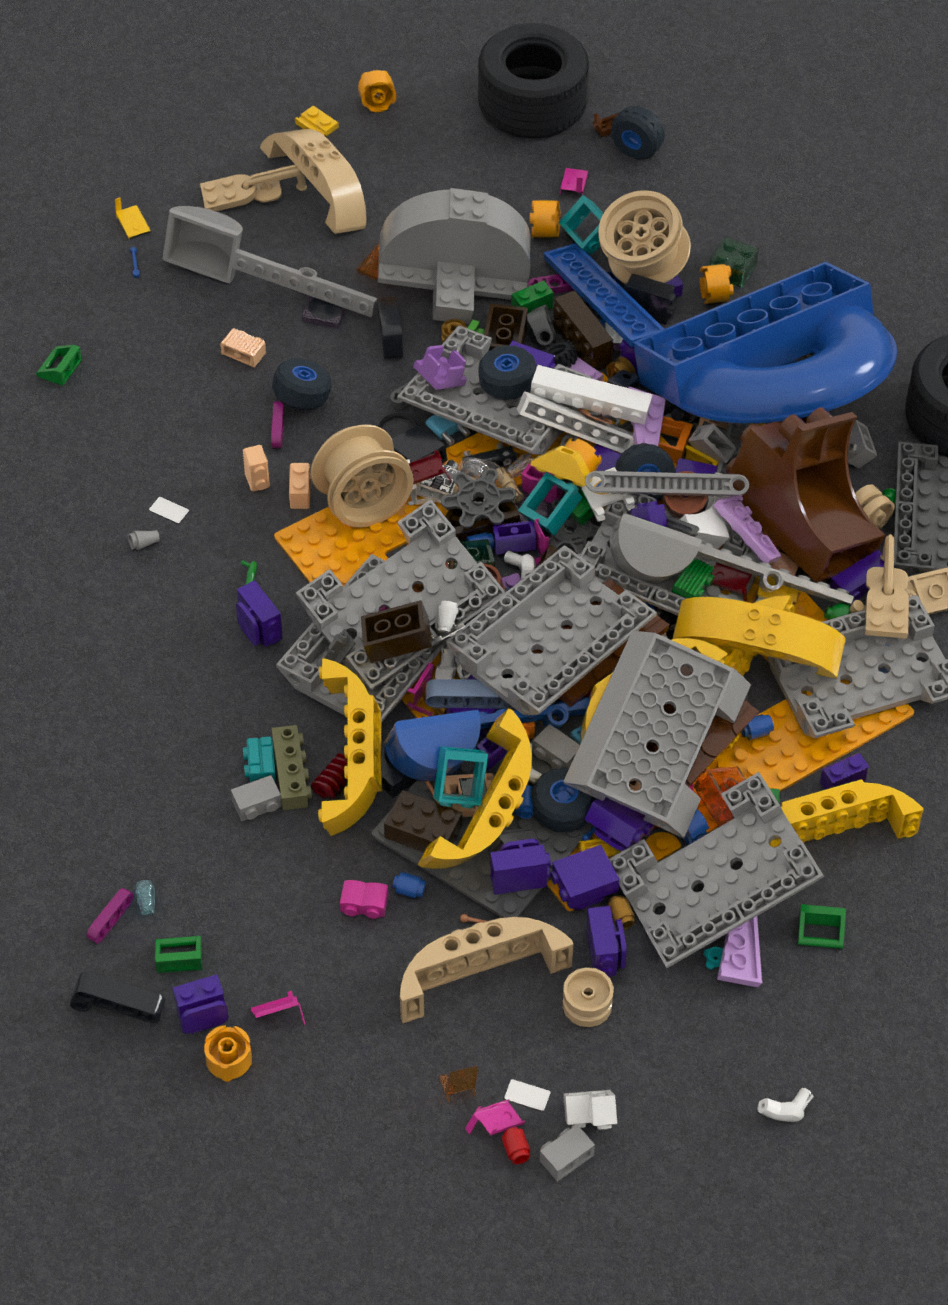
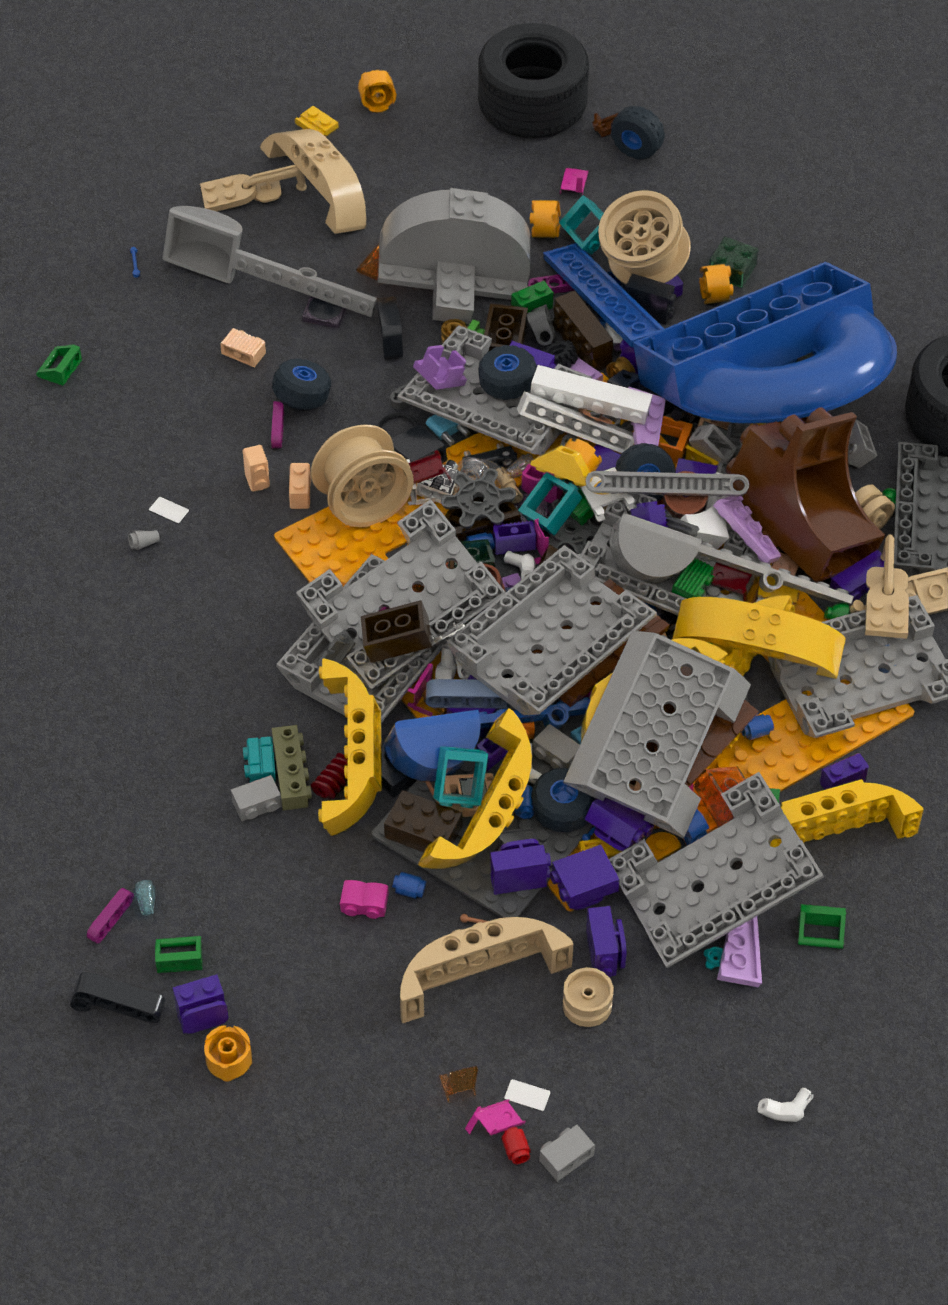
yellow piece [115,198,150,240] -> none
dark purple brick [236,580,283,647] -> none
green piece [241,560,257,585] -> none
dark pink piece [251,991,305,1025] -> none
white cone [438,601,459,633] -> none
white brick [564,1090,617,1129] -> none
pearl gold brick [606,895,635,930] -> none

